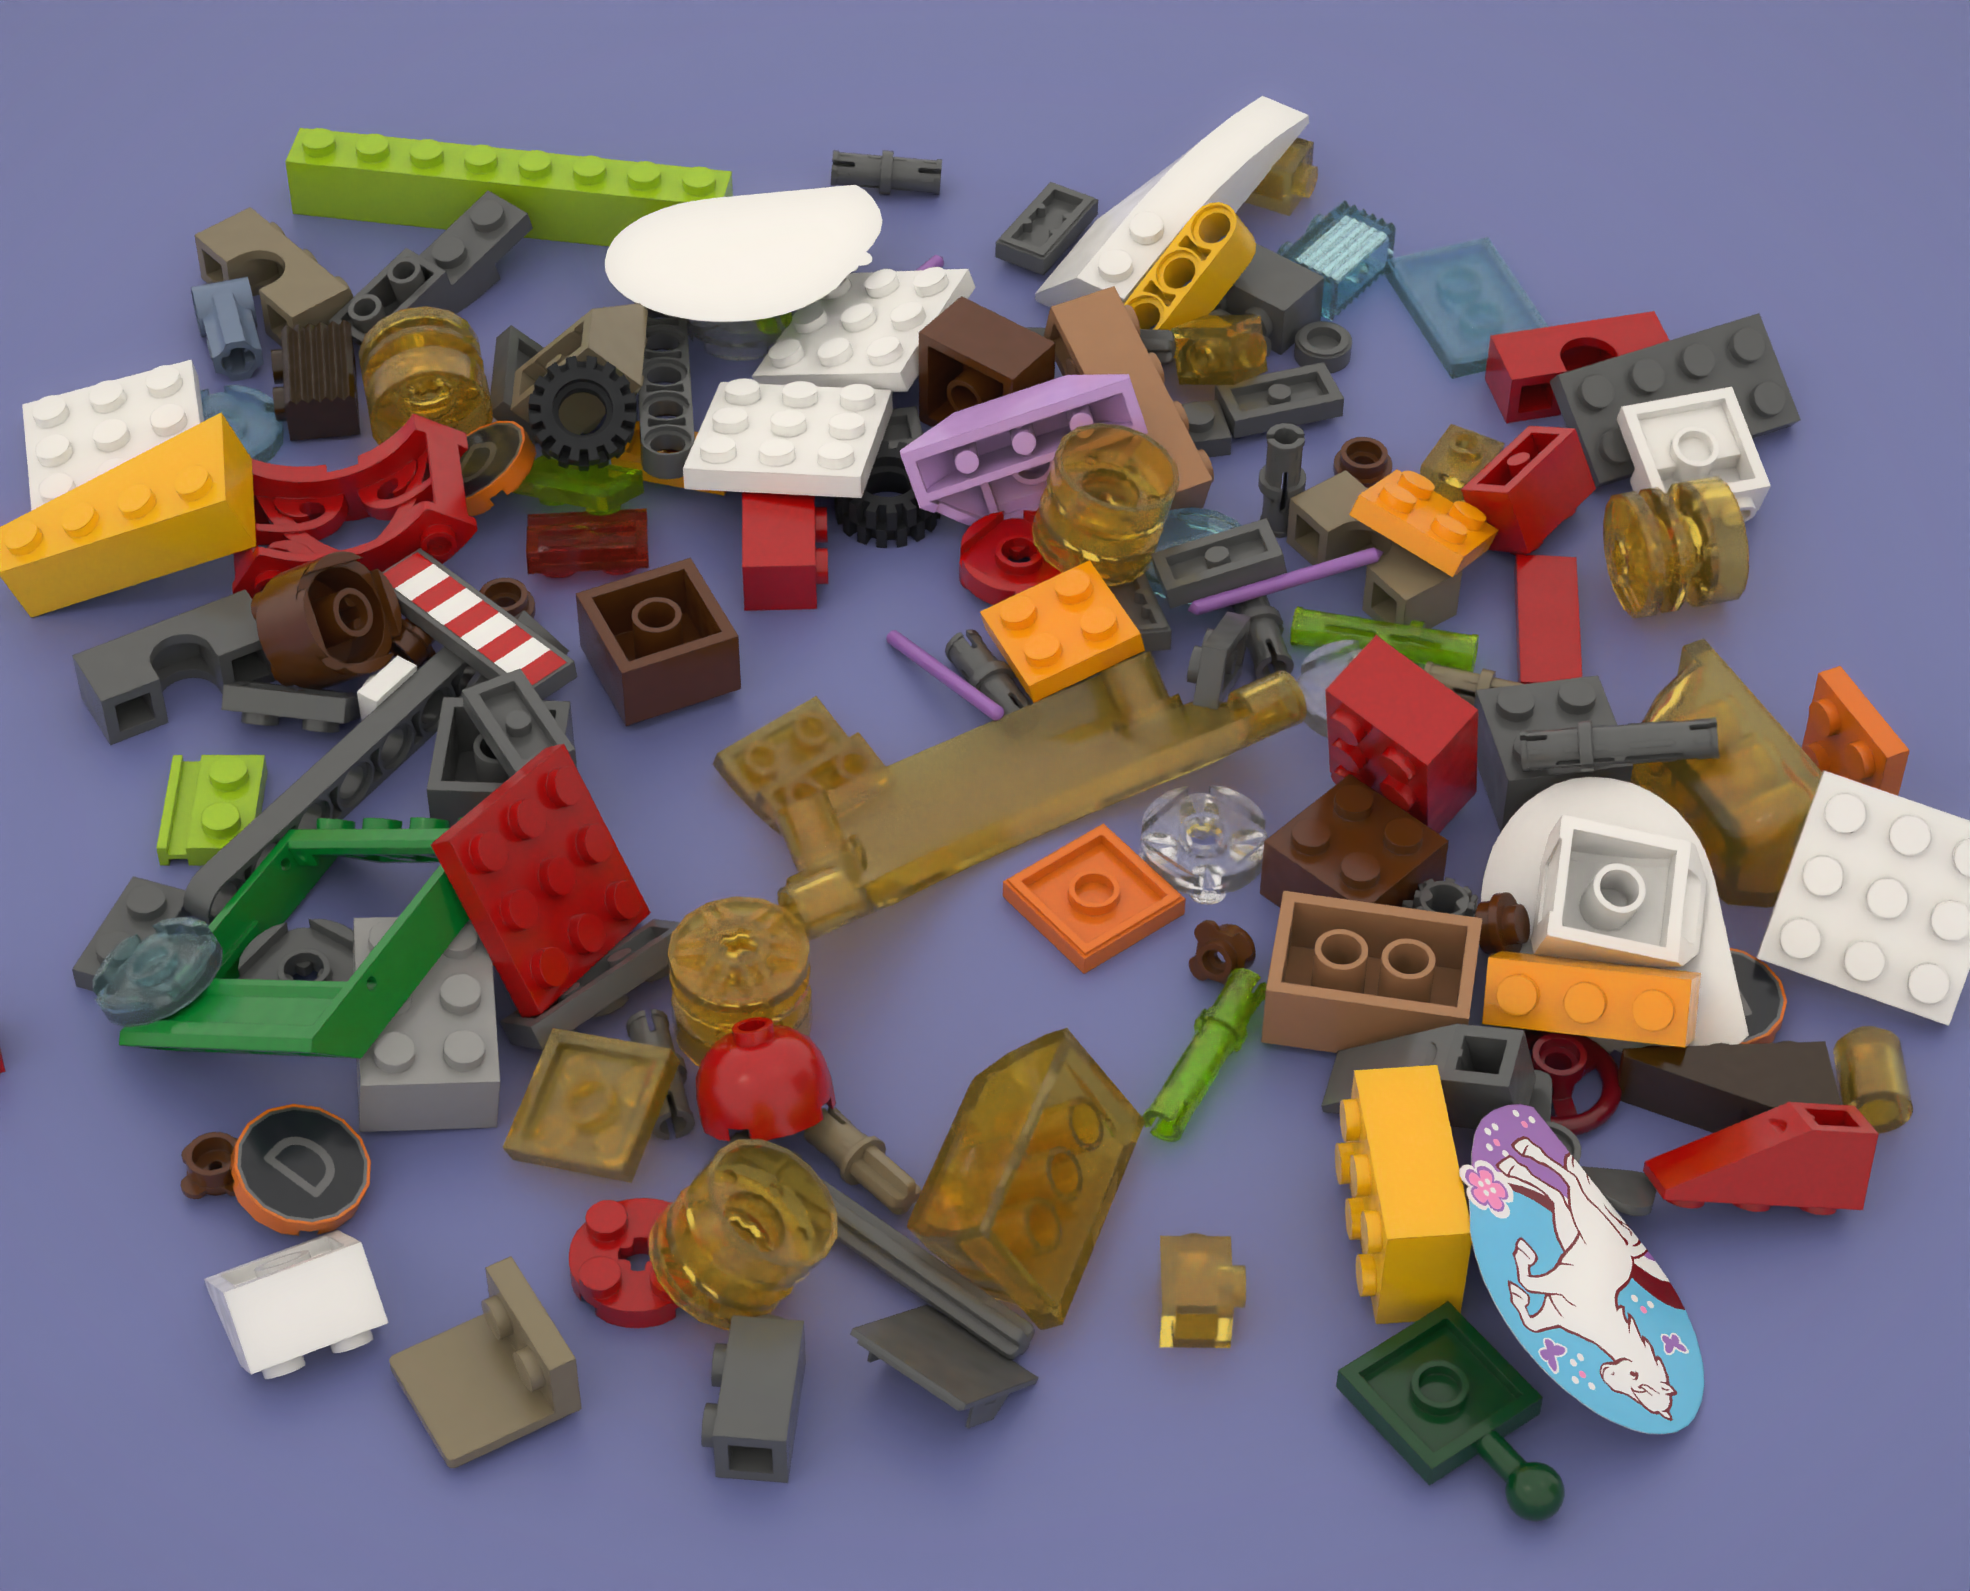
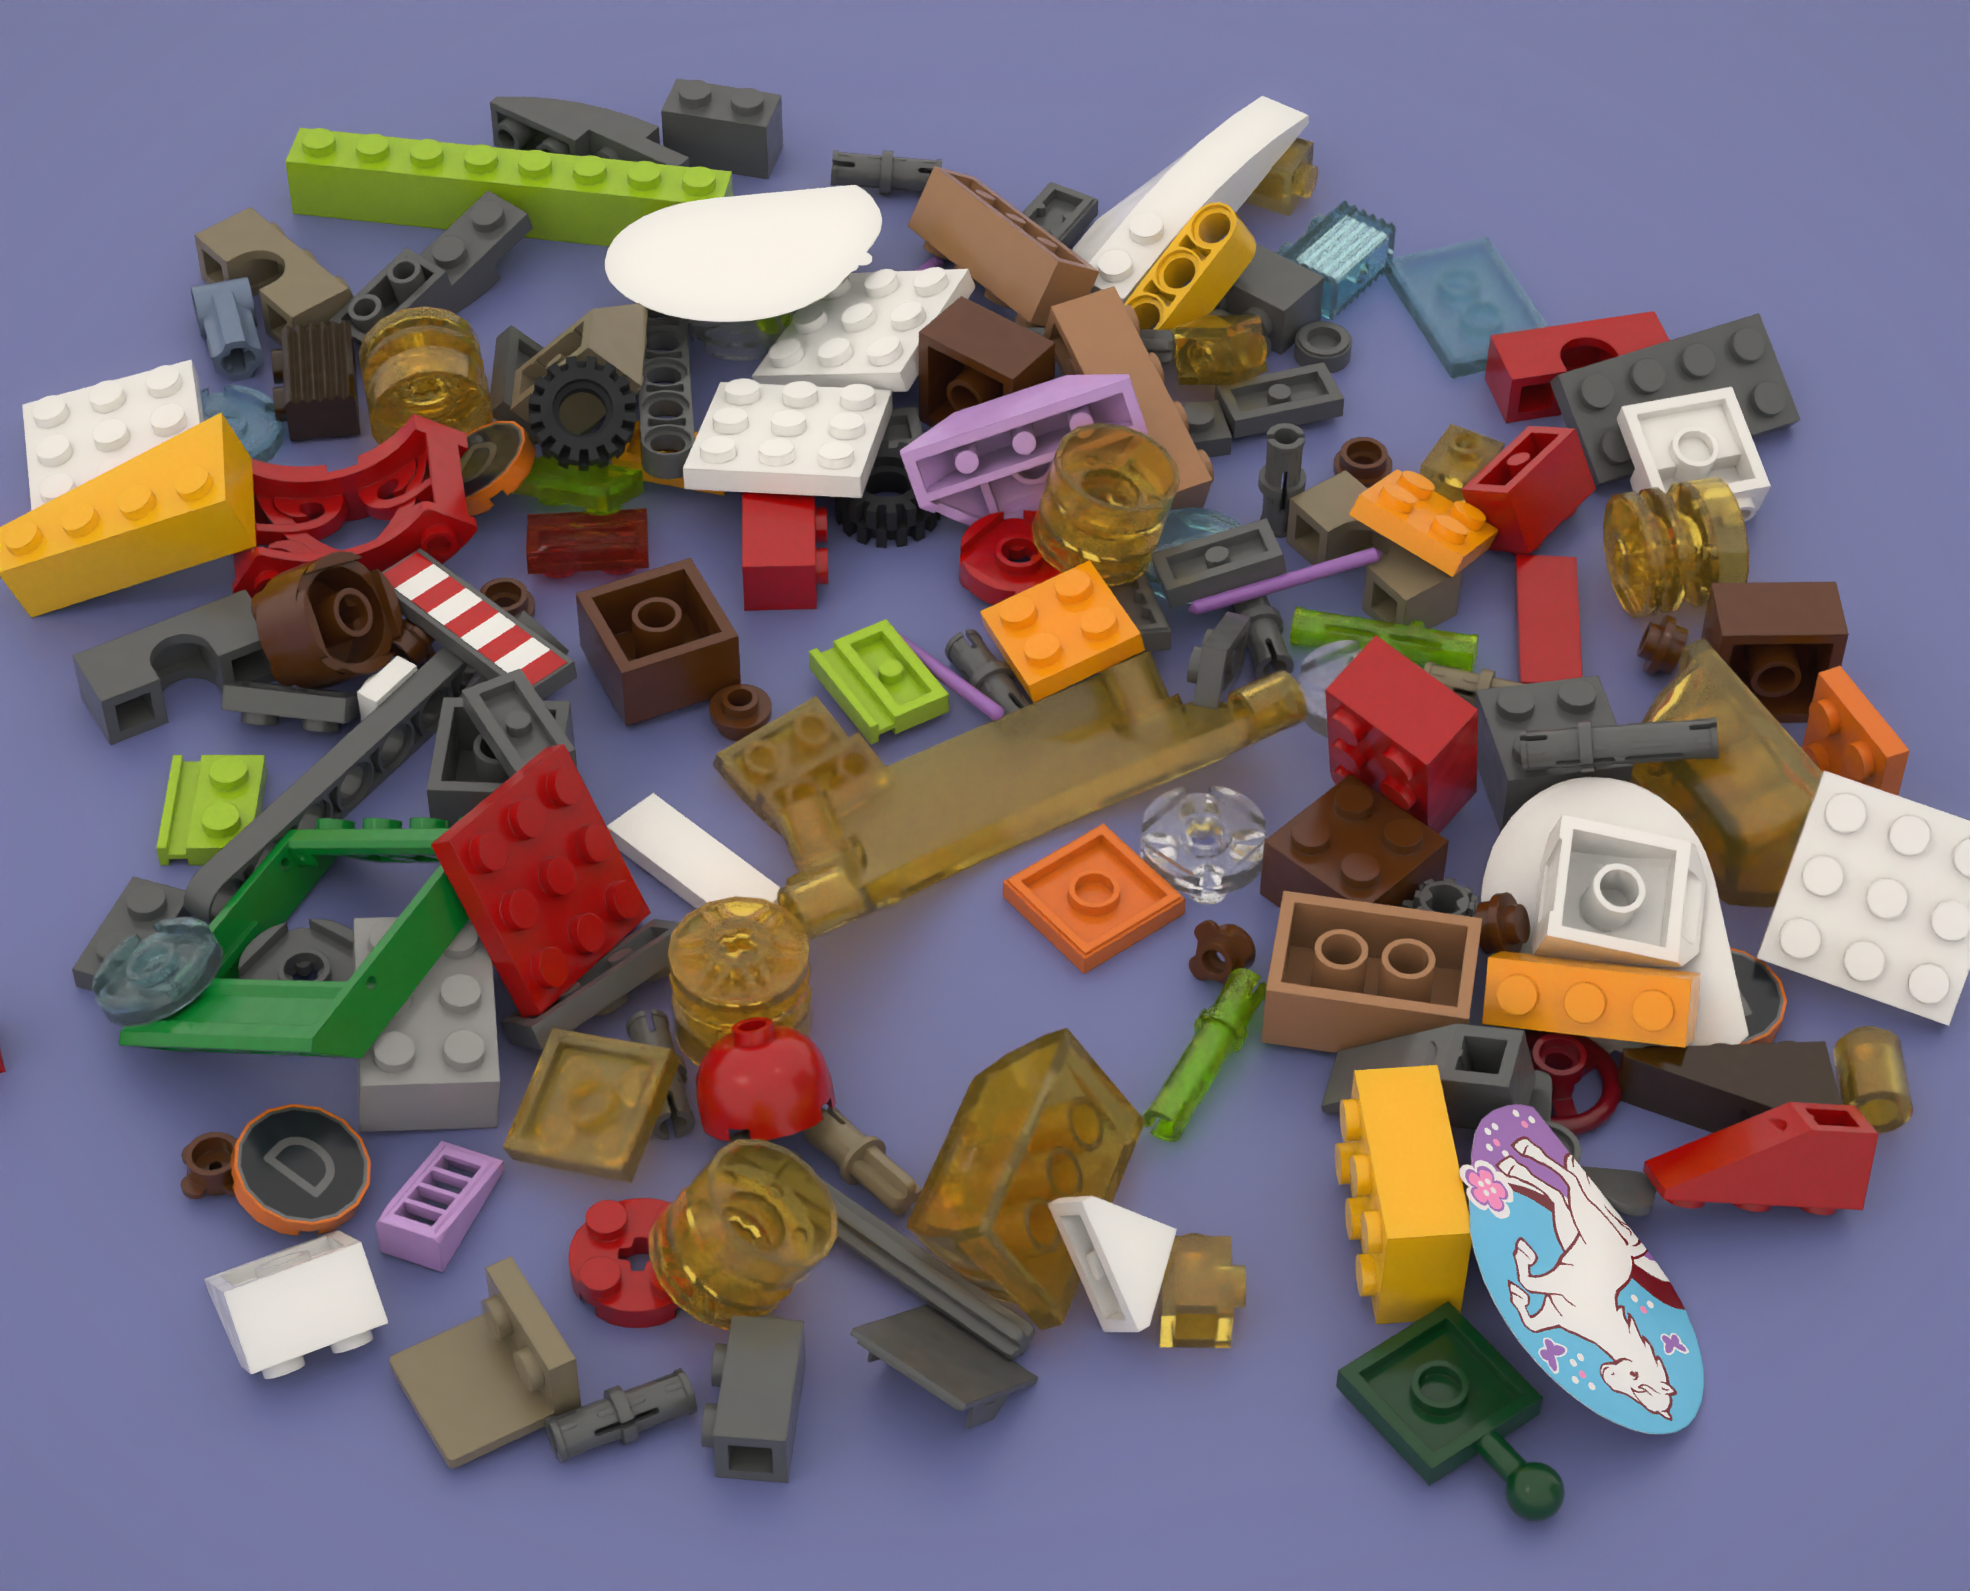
none -> lavender slope [376,1141,505,1273]
none -> dark grey slope [490,97,690,167]
none -> dark grey pin [544,1368,697,1463]
none -> white tile [607,793,787,942]
none -> dark grey brick [661,78,783,180]
none -> reddish brown plate [709,684,772,741]
none -> lime plate [809,619,949,745]
none -> medium nougat brick [908,166,1100,328]
none -> white slope [1048,1196,1177,1332]
none -> reddish brown plate [1637,615,1688,675]
none -> reddish brown brick [1695,582,1849,724]

